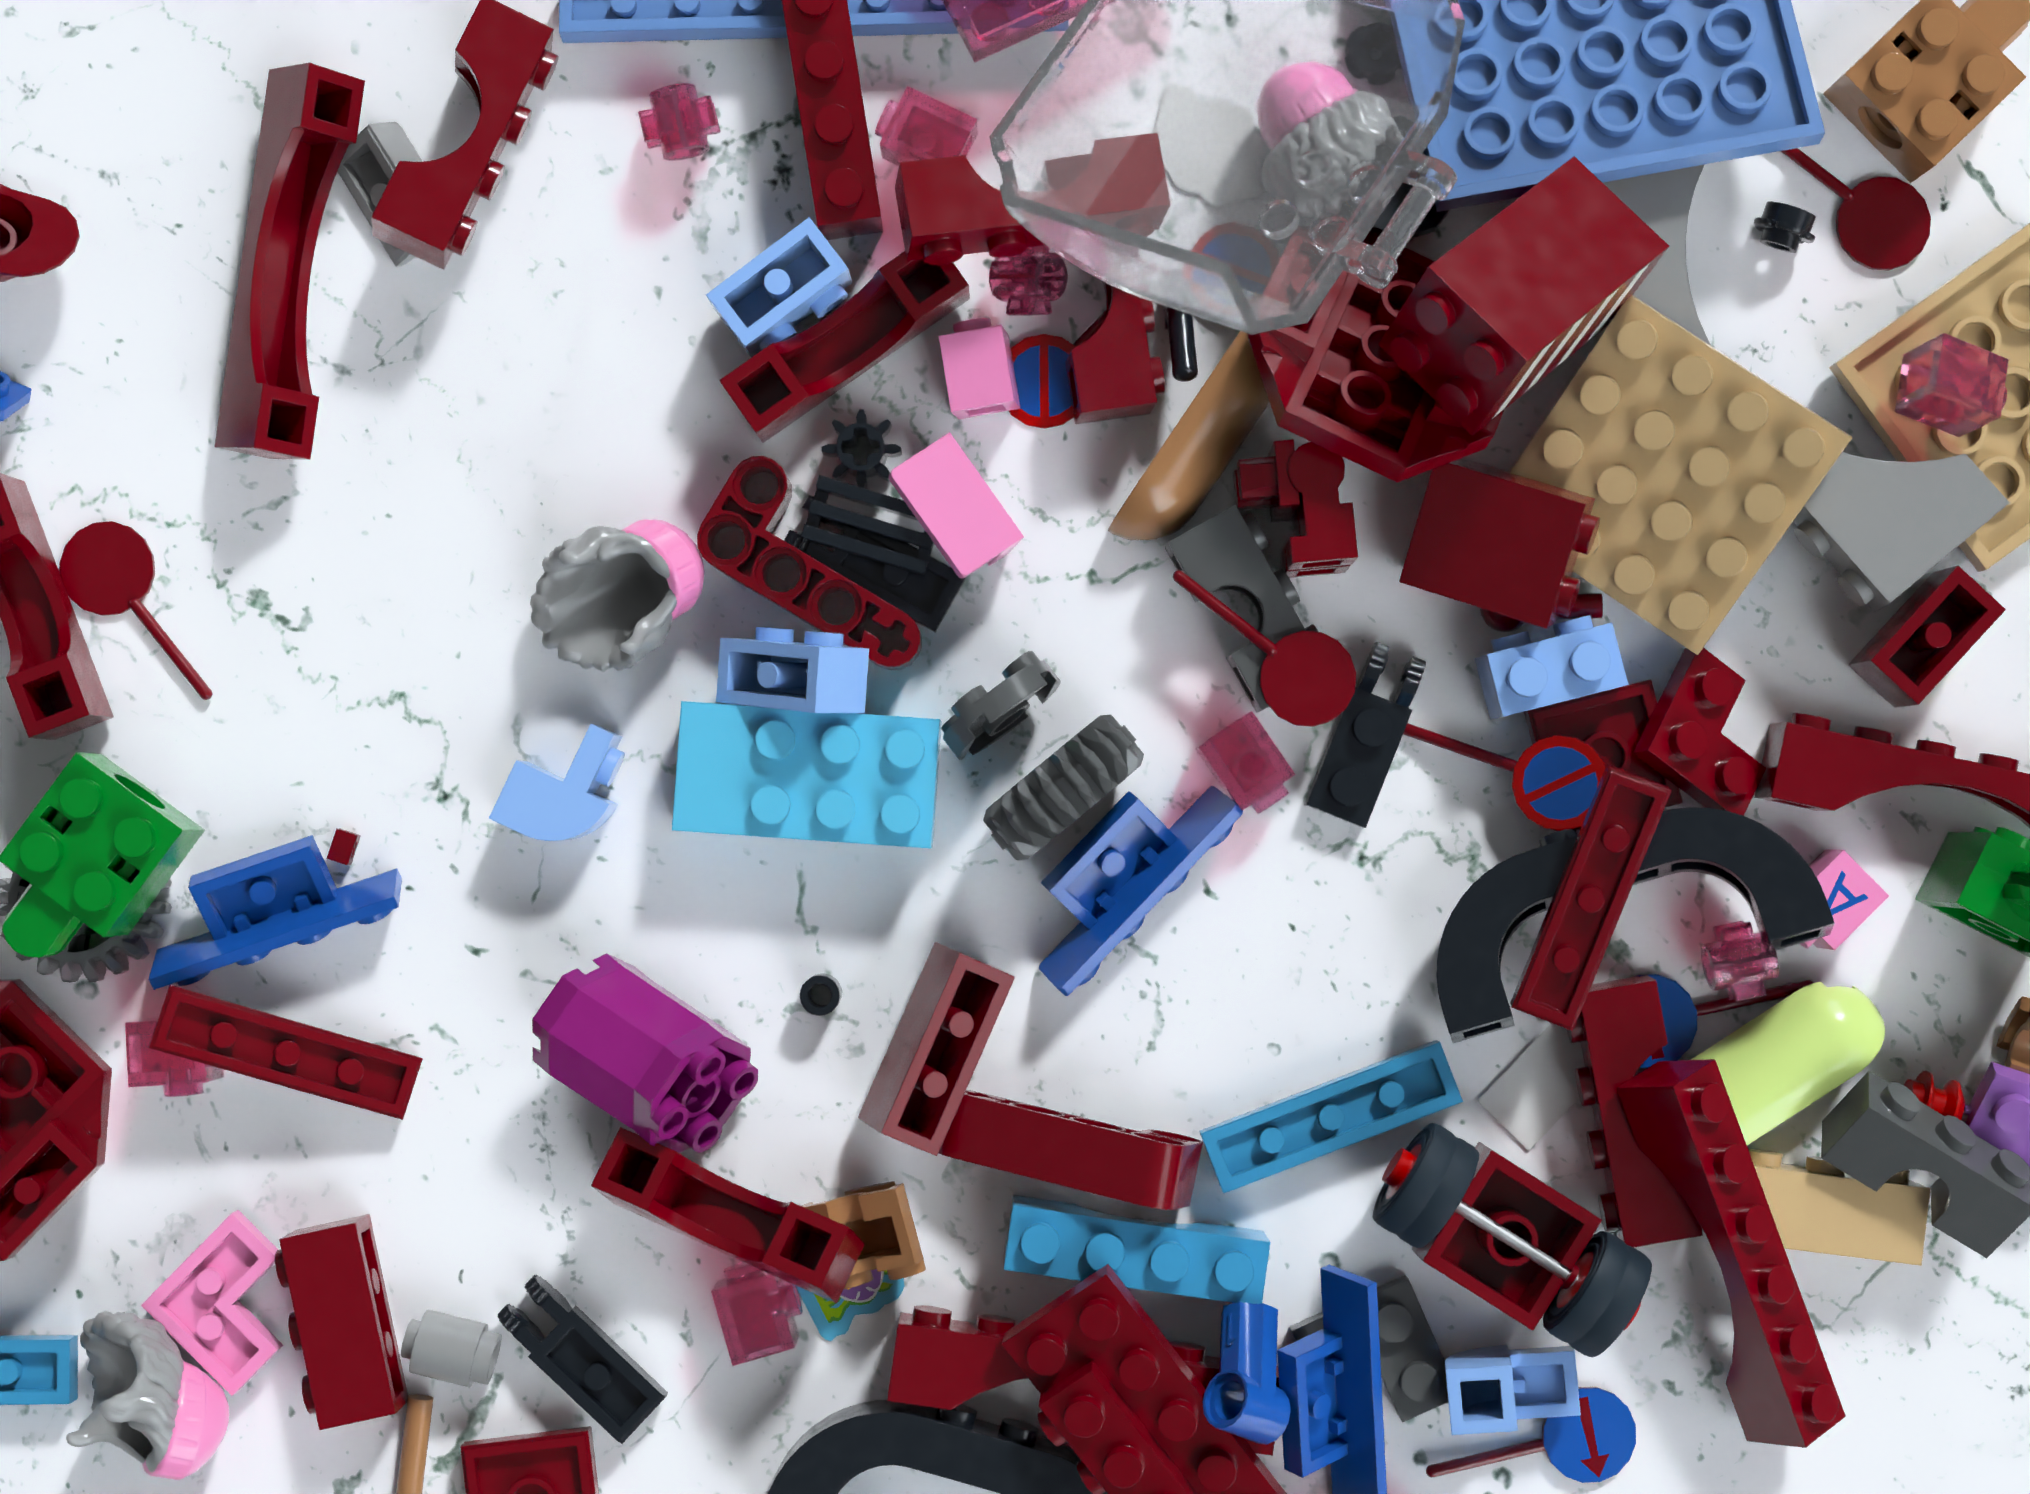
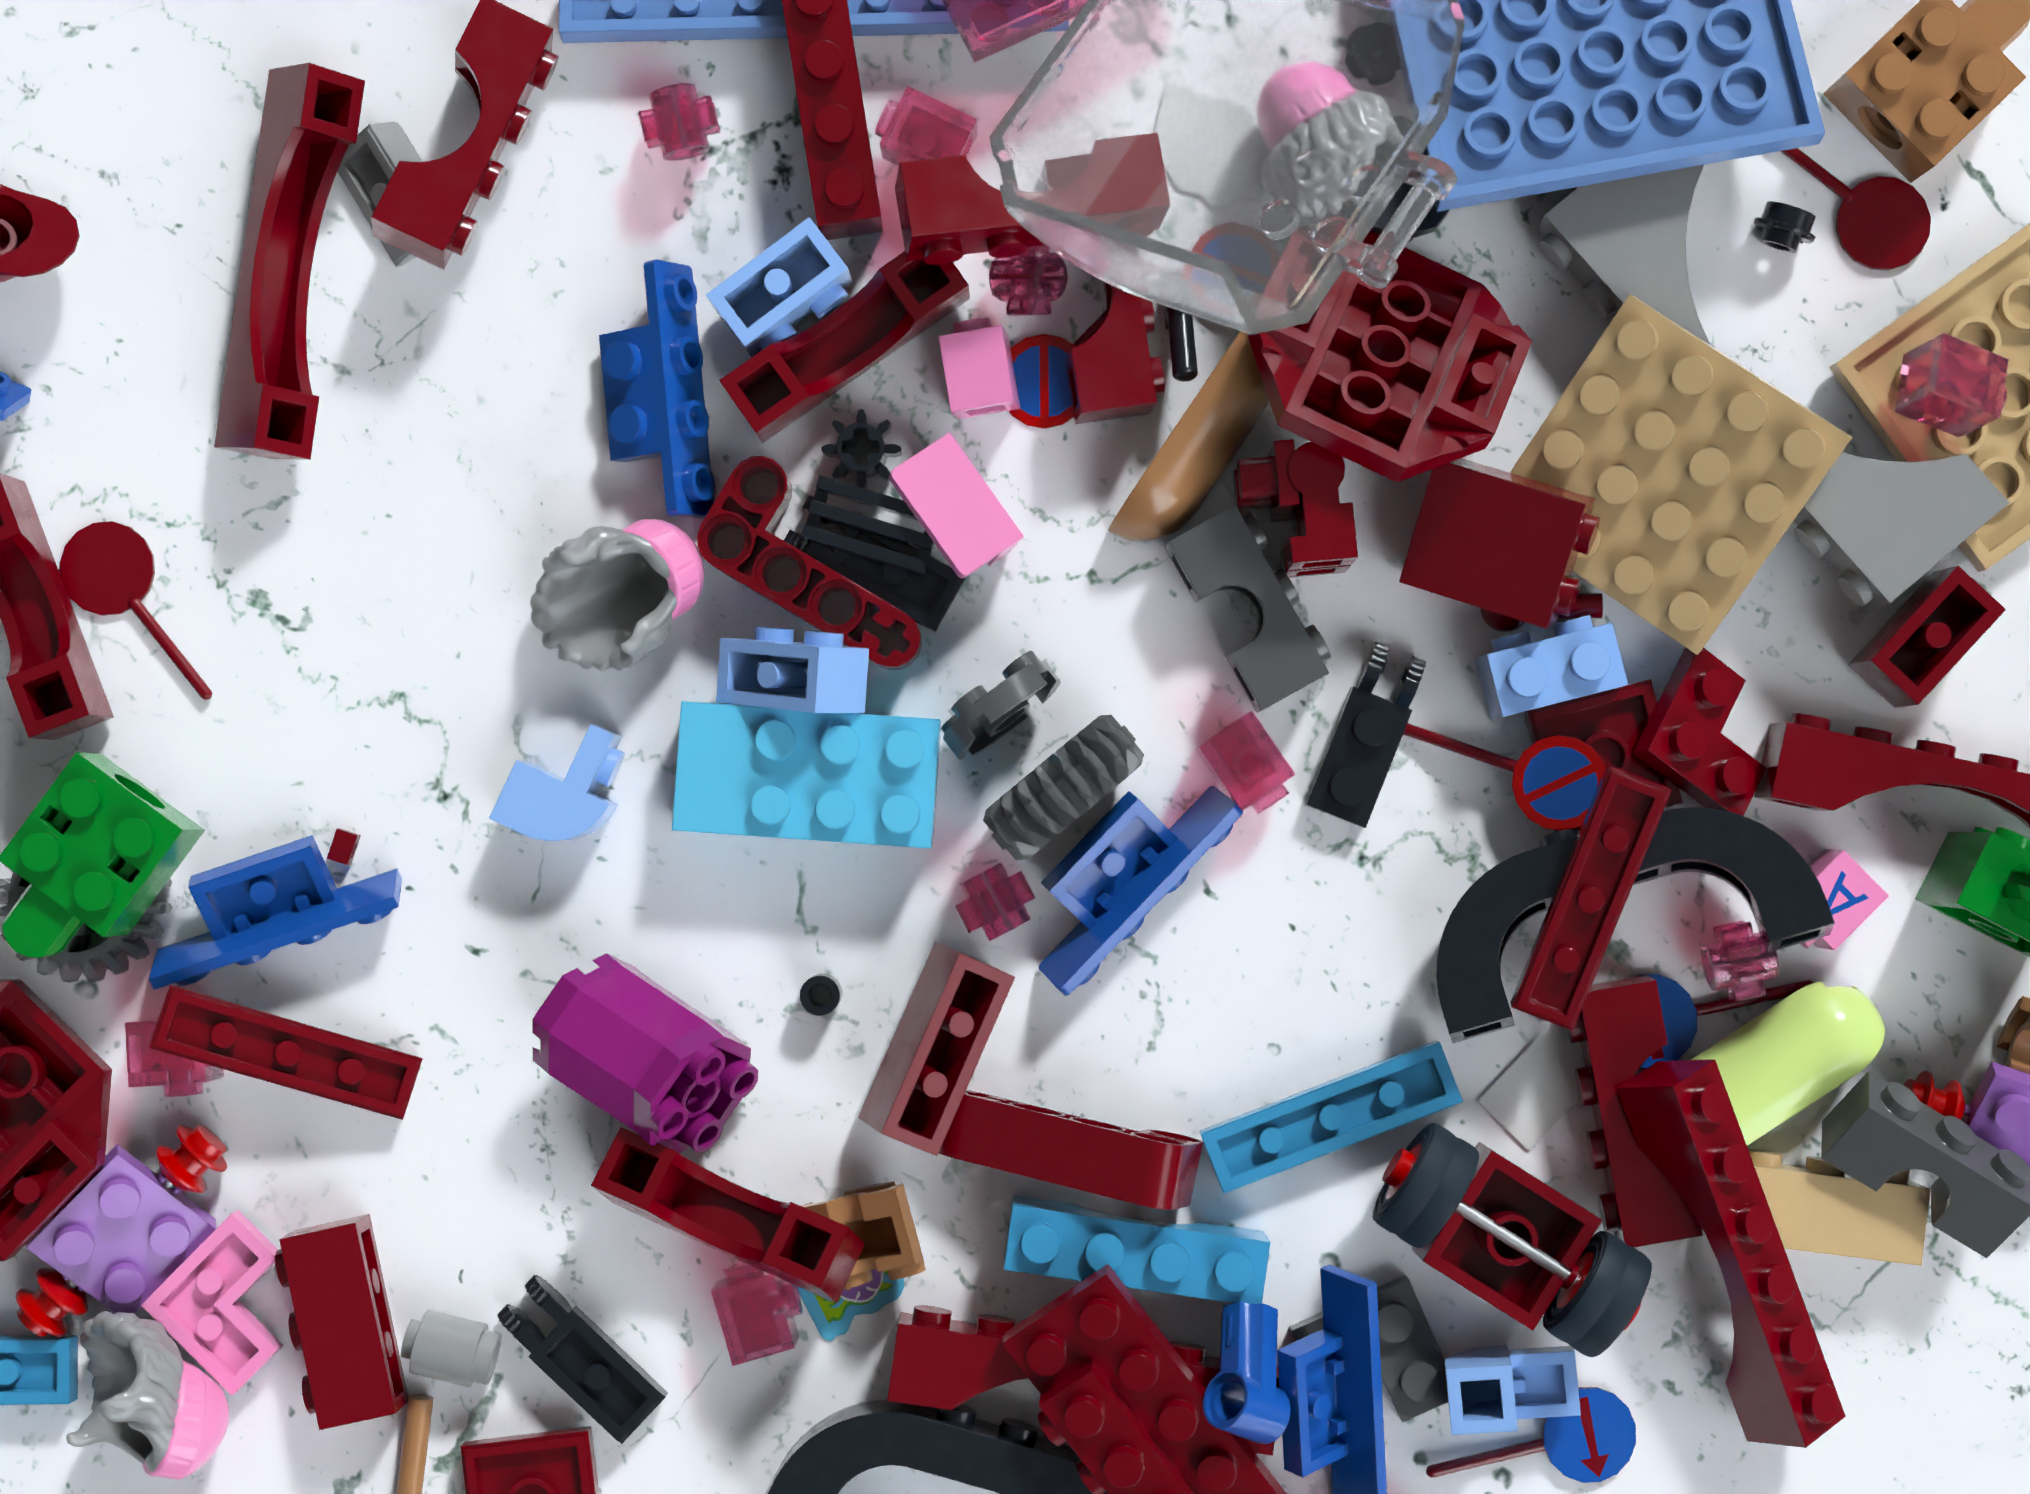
dark red piece [1172,570,1356,727] -> none
dark red brick [1378,156,1669,436] -> none
none -> medium lavender plate [15,1125,227,1337]
none -> blue bracket [599,259,715,518]
none -> clear pink gear [955,862,1035,941]

